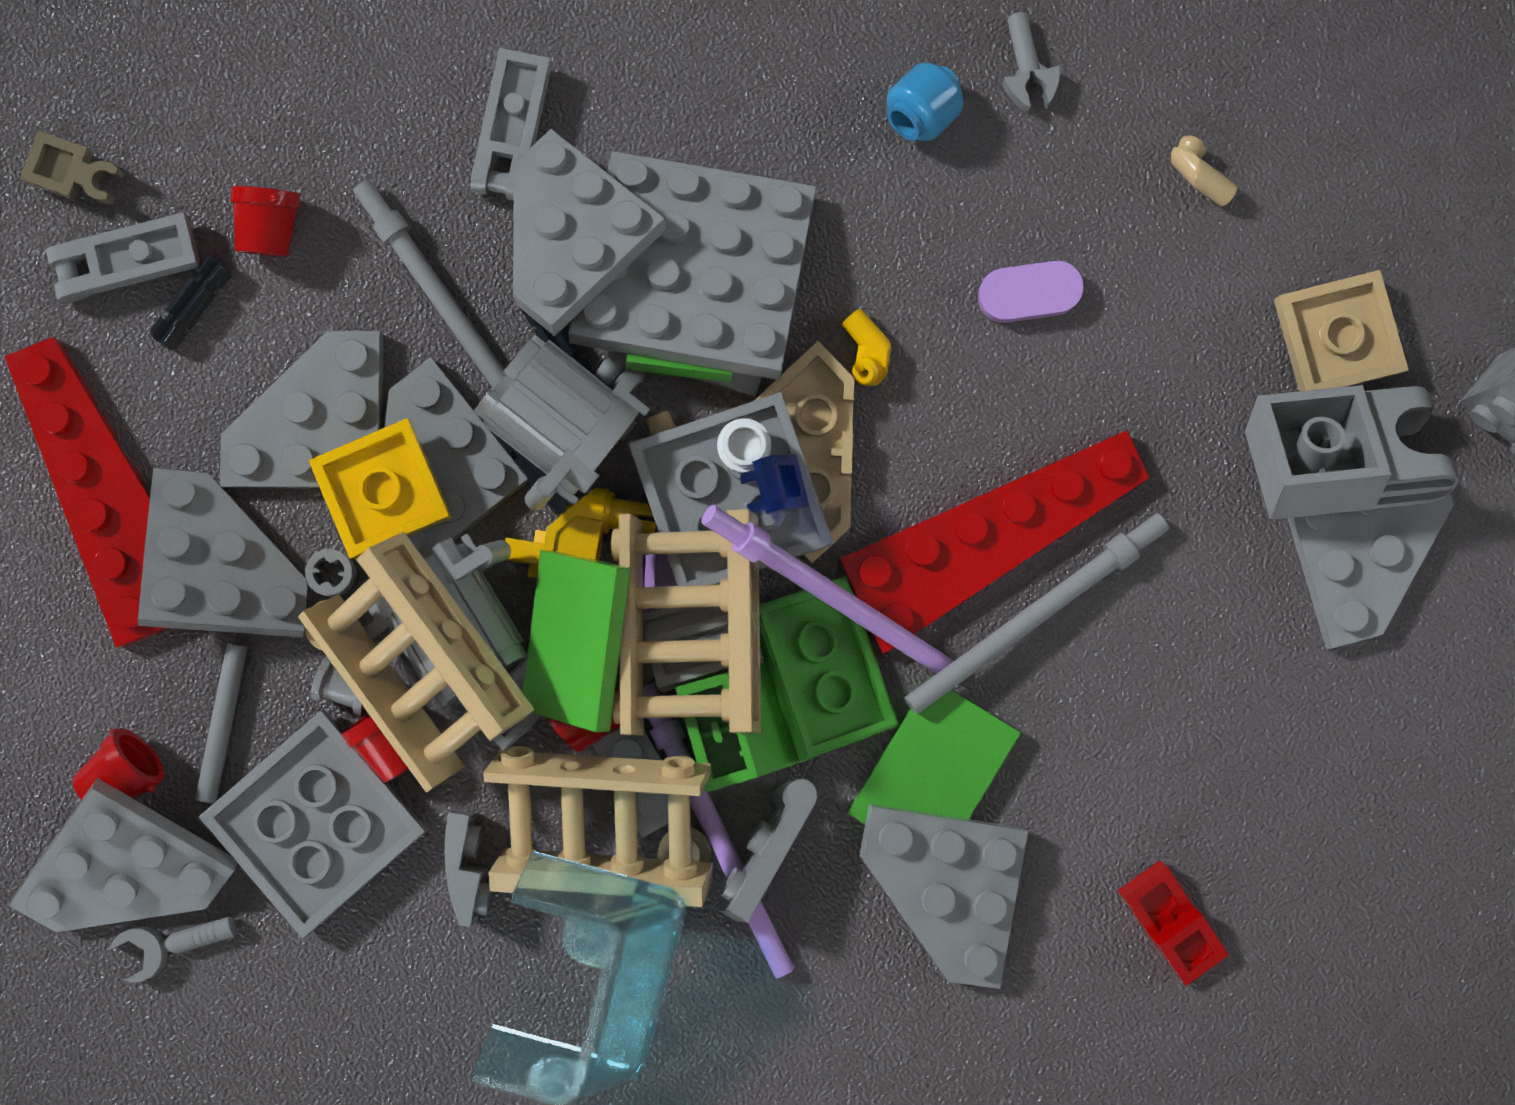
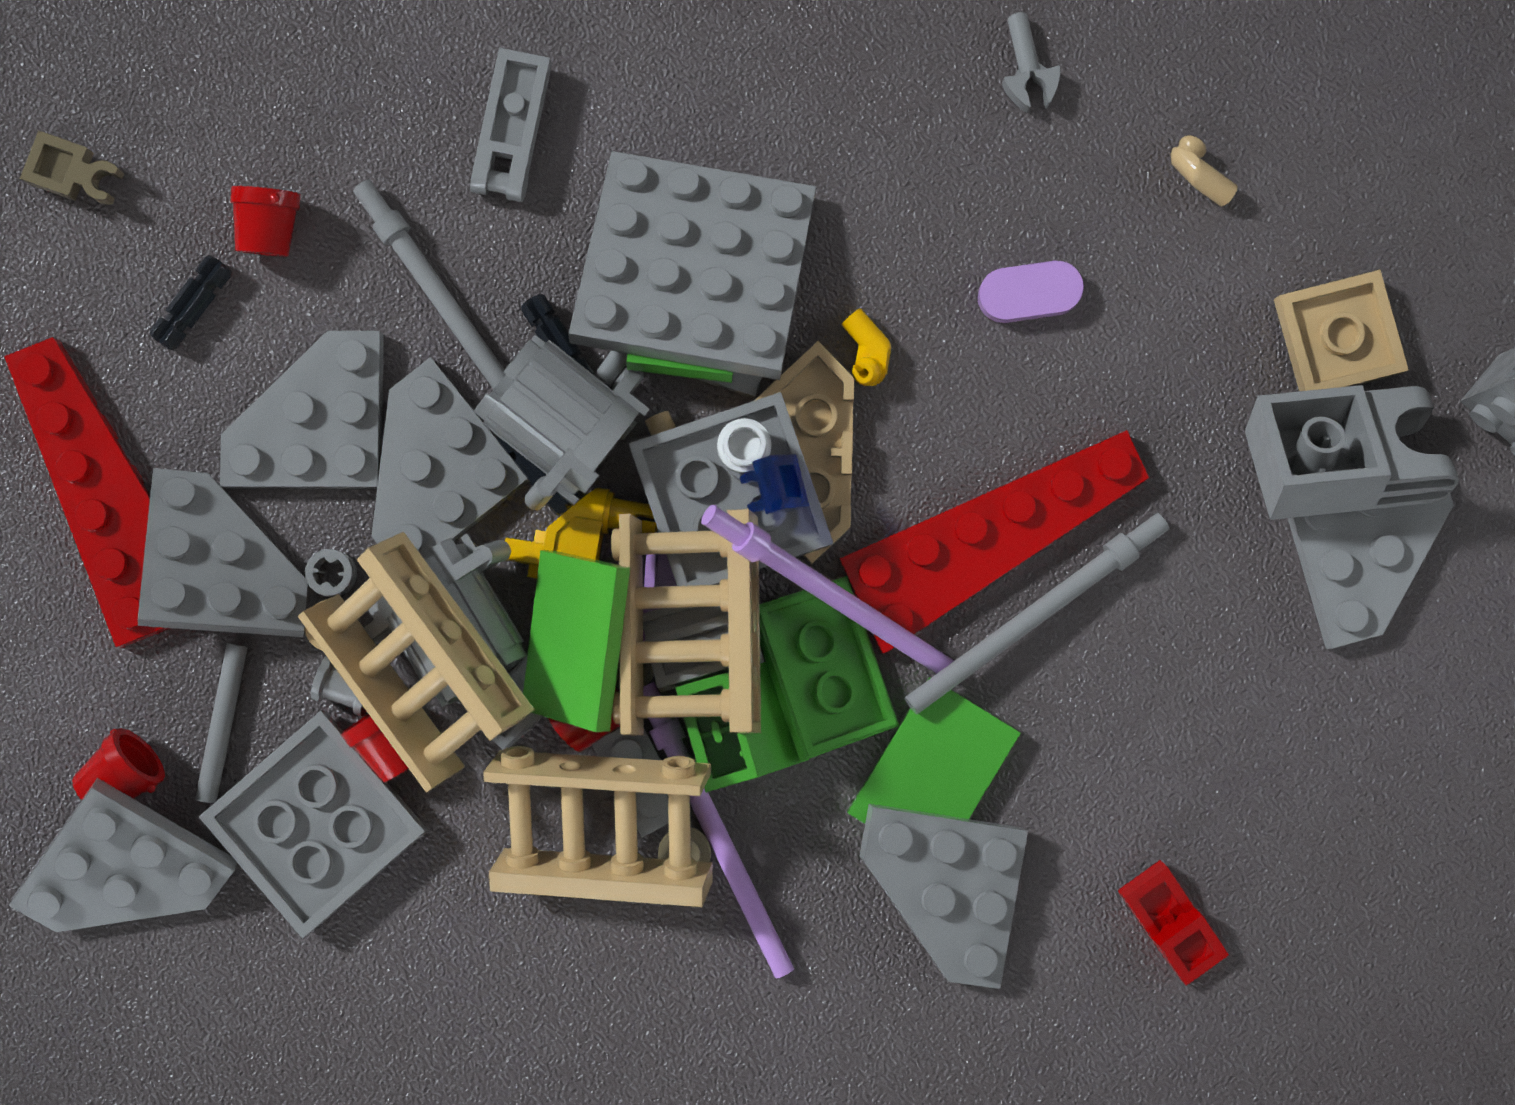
light grey plate [46,212,201,303] -> none
light grey piece [109,916,236,983] -> none
yellow plate [308,418,452,560] -> none
light grey slope [444,809,493,927] -> none
clear light blue windscreen [470,850,686,1105] -> none
light grey plate [513,129,667,336] -> none
light grey plate [718,779,817,922] -> none
dark azure head [886,62,964,141] -> none

